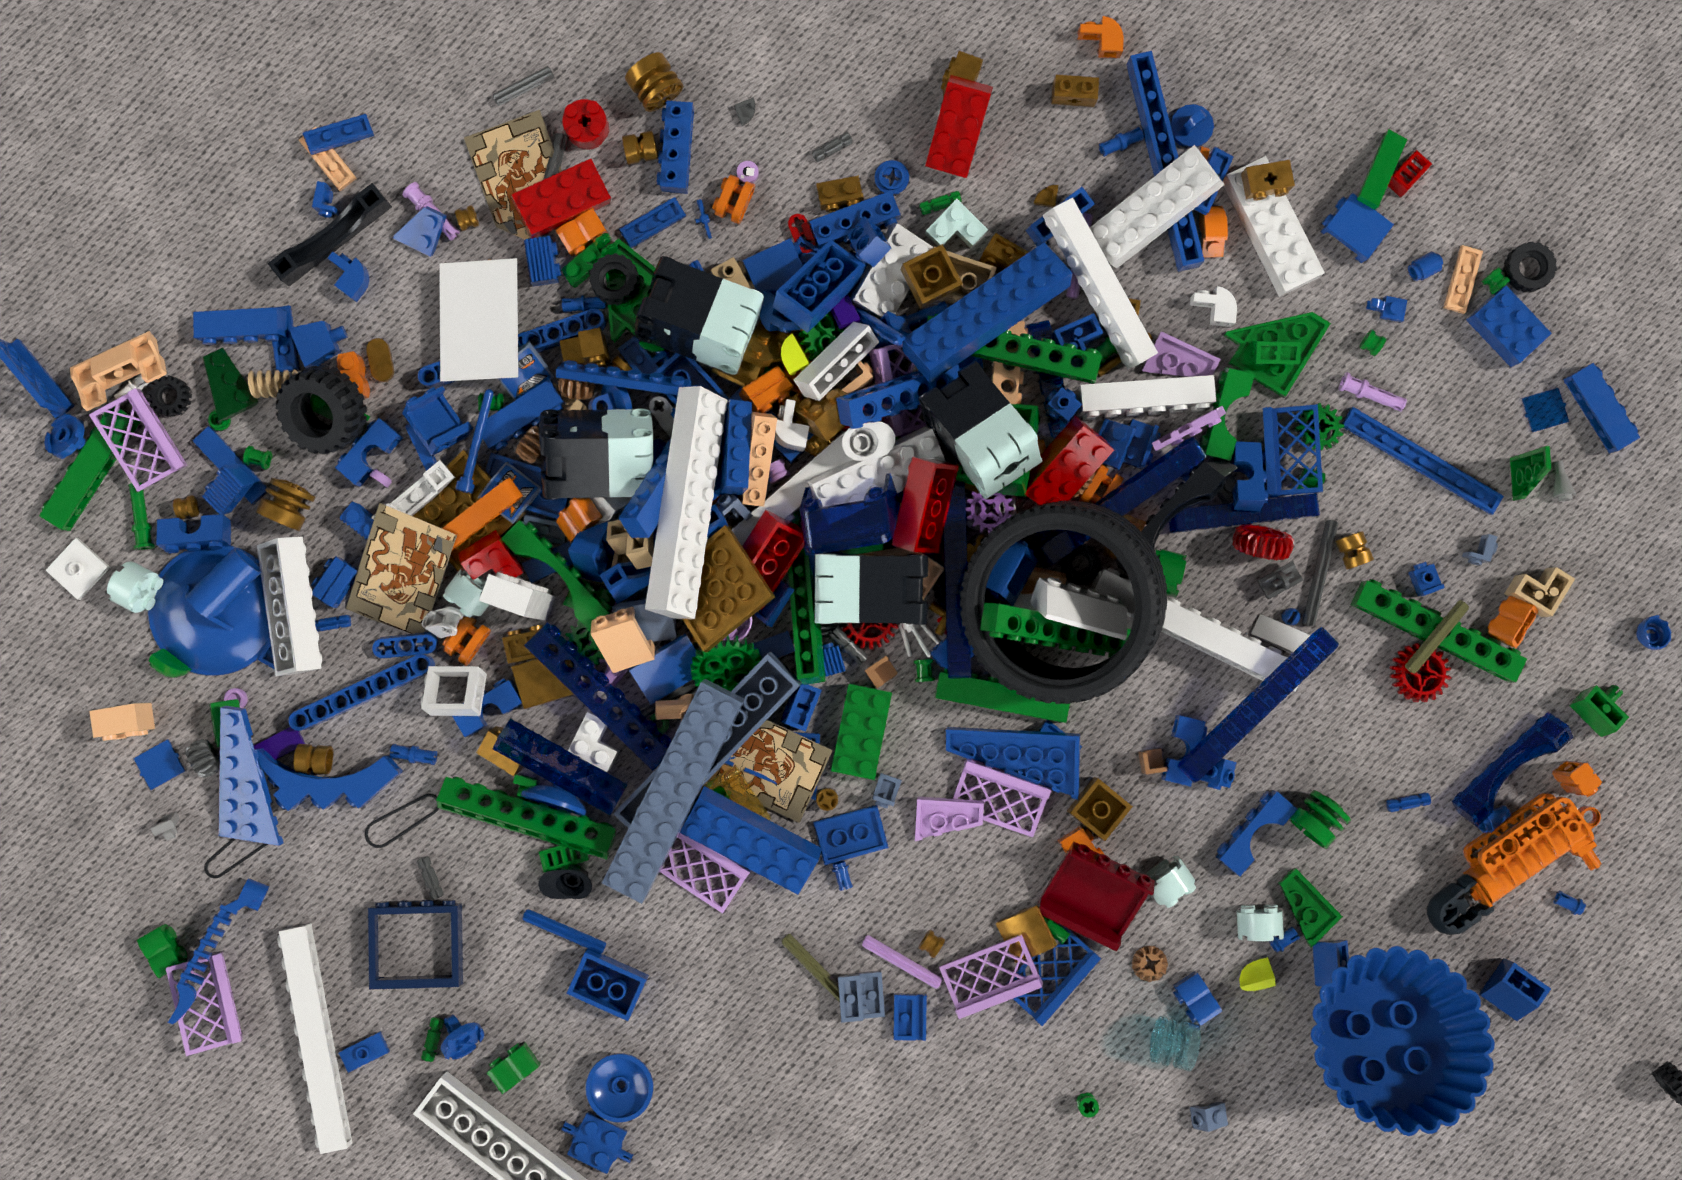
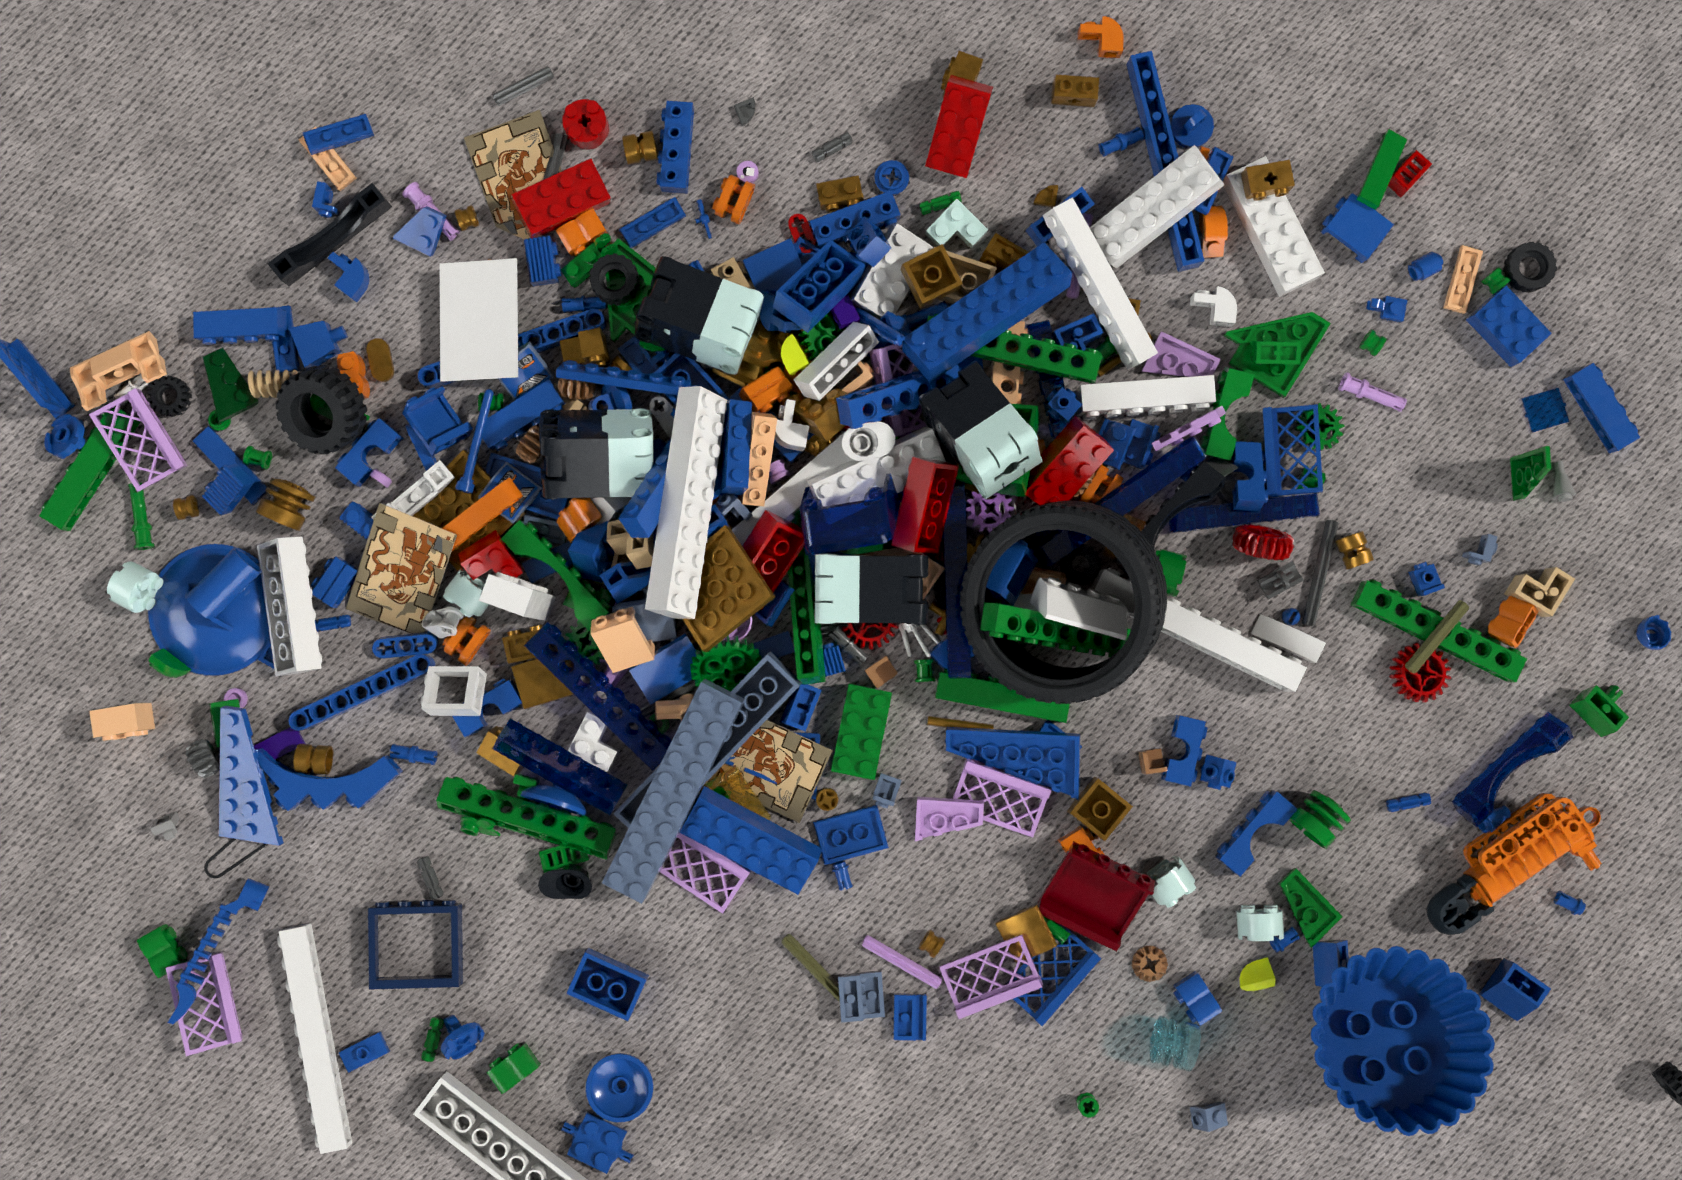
white plate [46,538,110,600] -> none
blue piece [133,739,185,790] -> none
blue arch [156,514,231,553] -> none
black piece [365,793,439,848] -> none
blue axle [522,909,606,954] -> none
pearl gold wheel [625,52,684,112] -> none
clear blue beam [1177,627,1339,783] -> none
blue tile [1342,407,1504,515] -> none
orange brick [1552,761,1602,797] -> none
none -> green plate [460,816,501,836]
none -> pearl gold bar [927,716,994,729]

